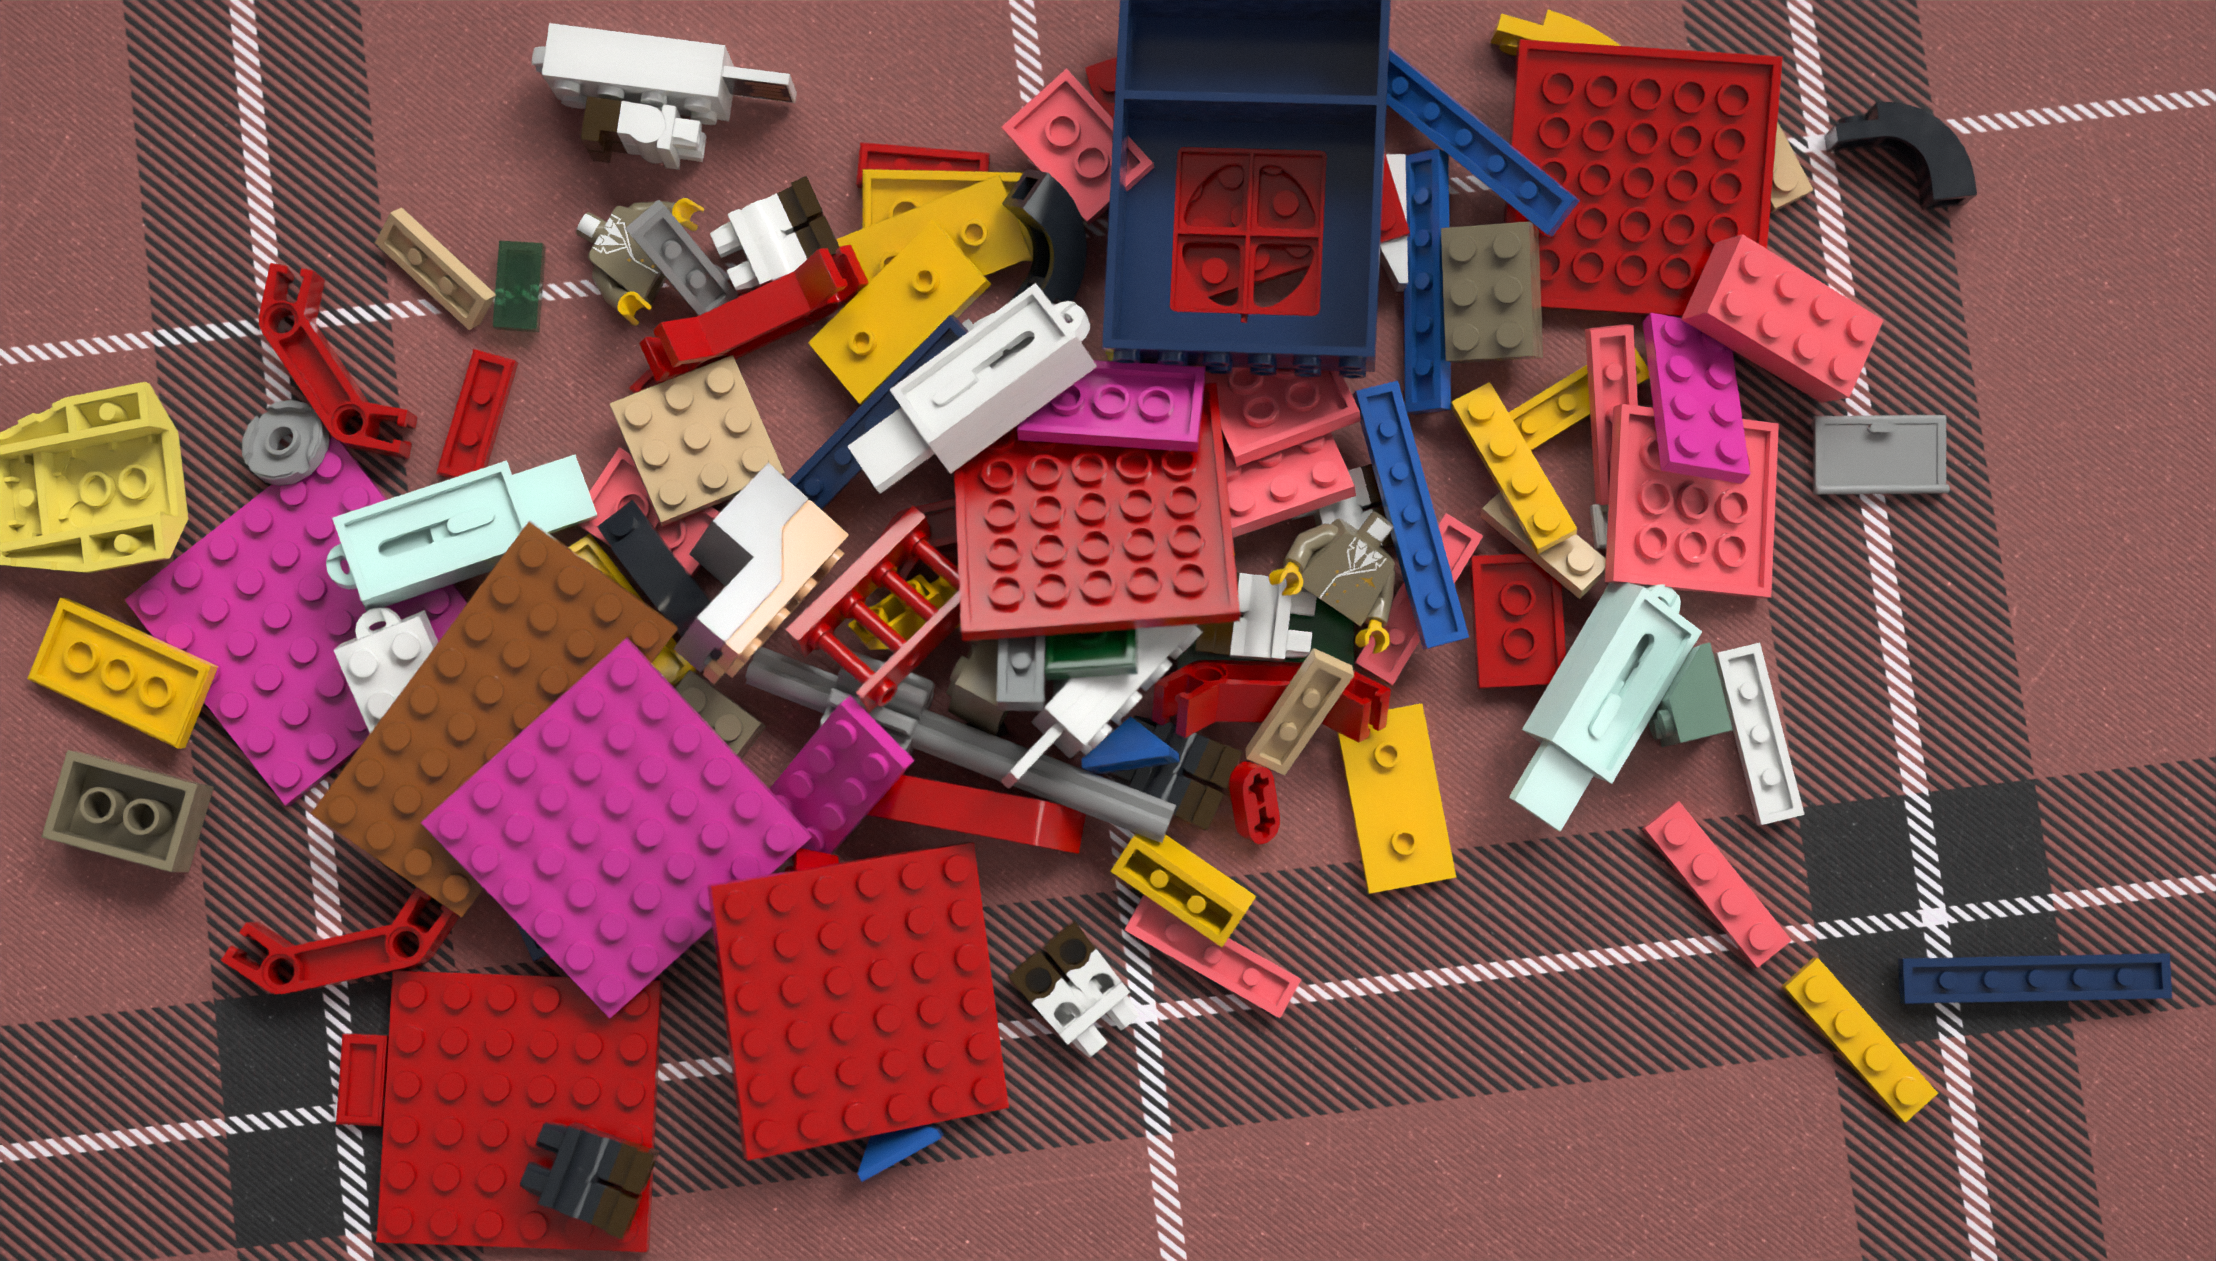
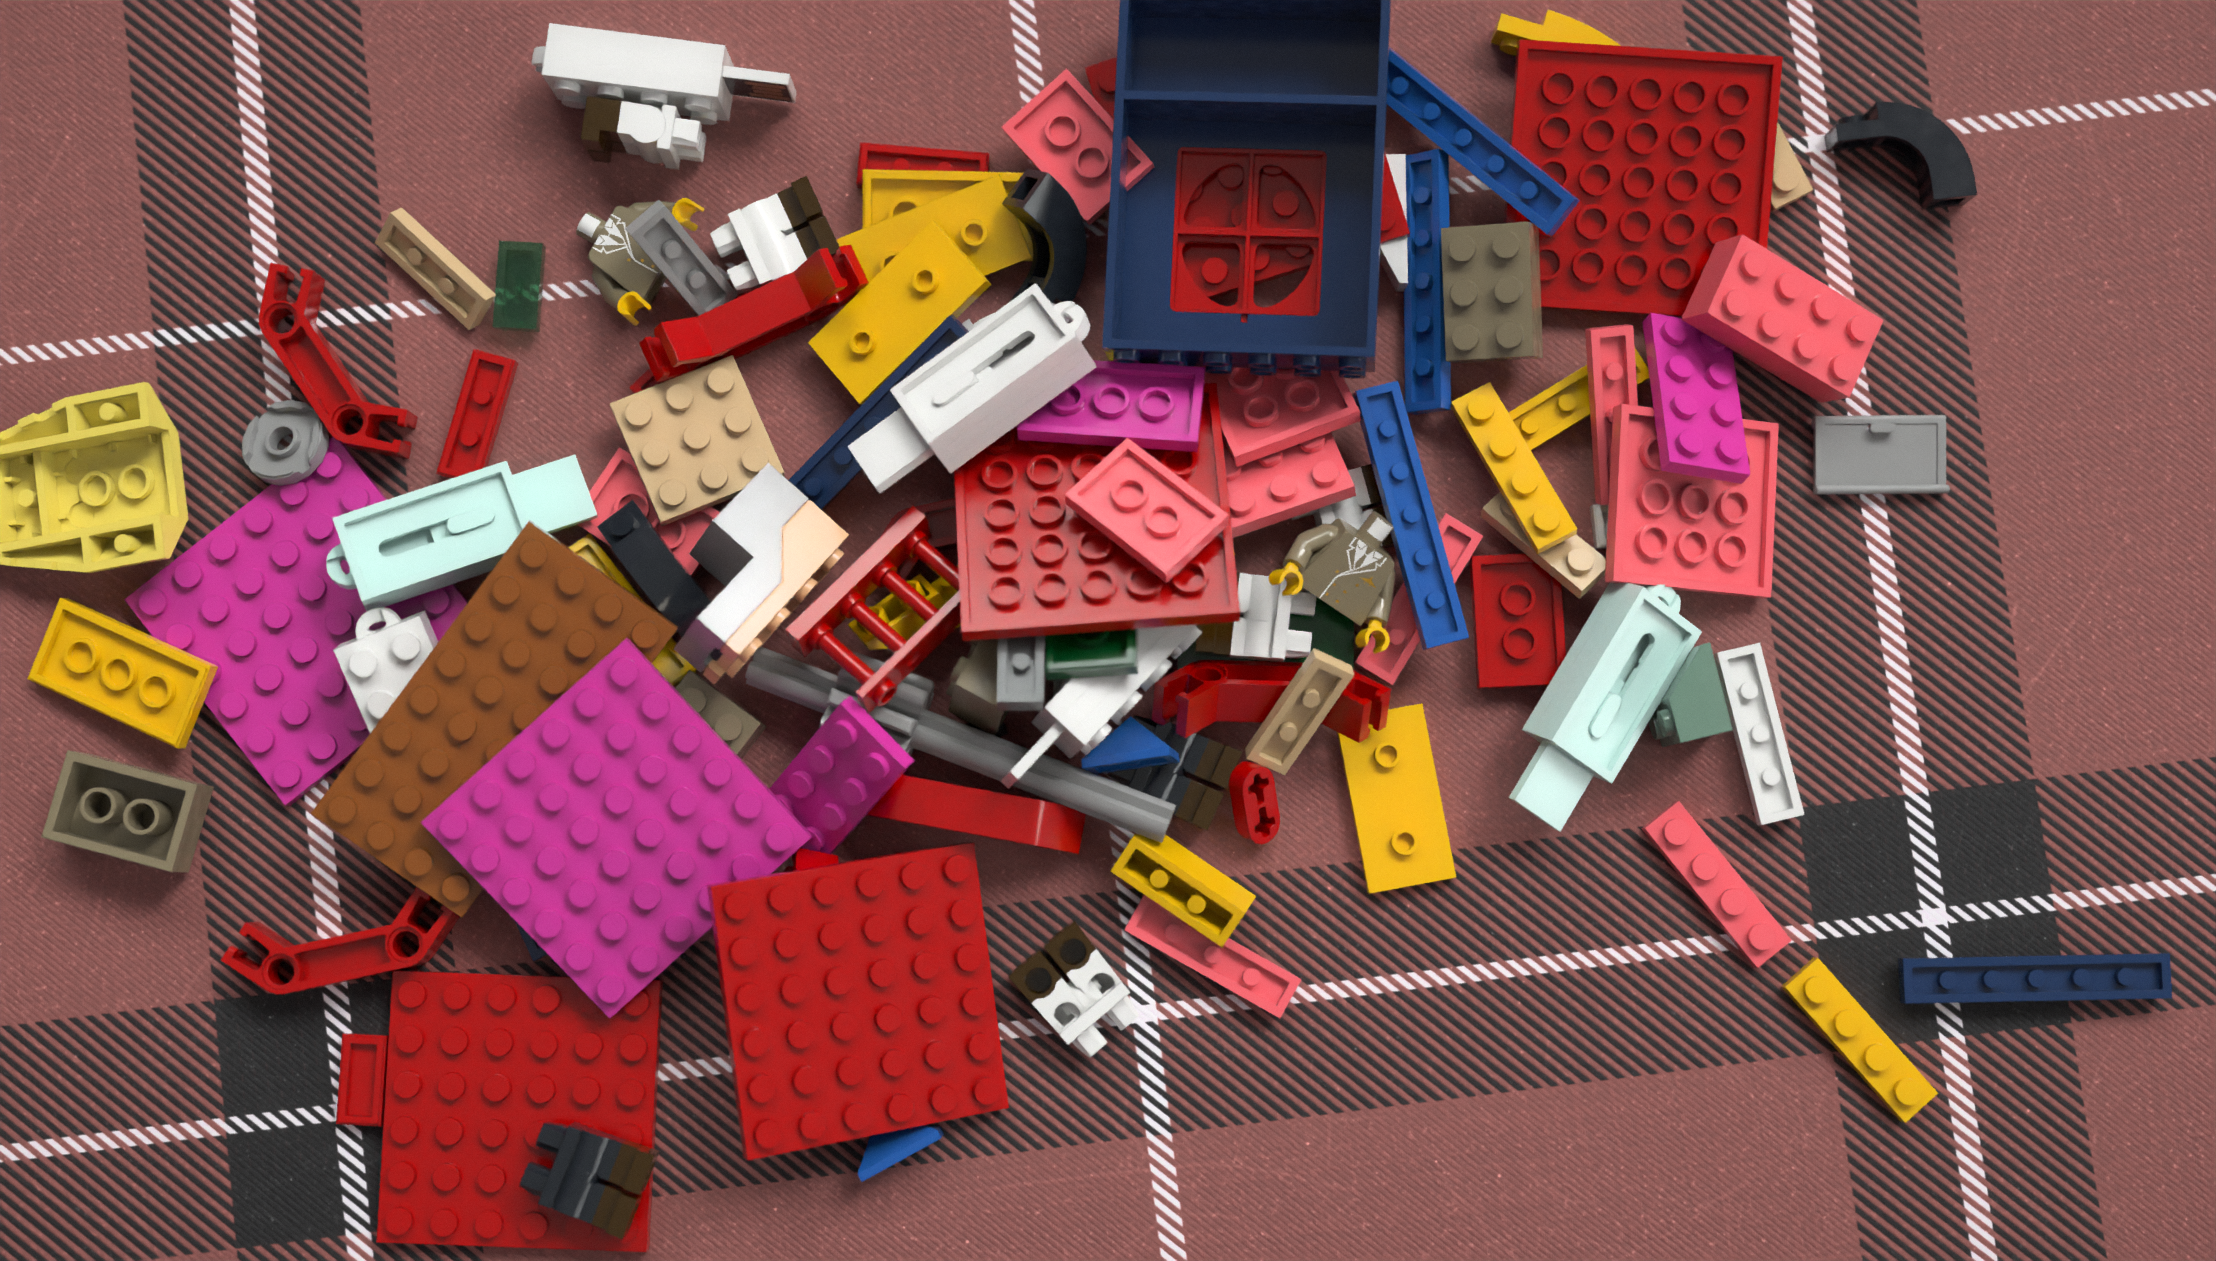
none -> coral plate [1065,438,1229,583]

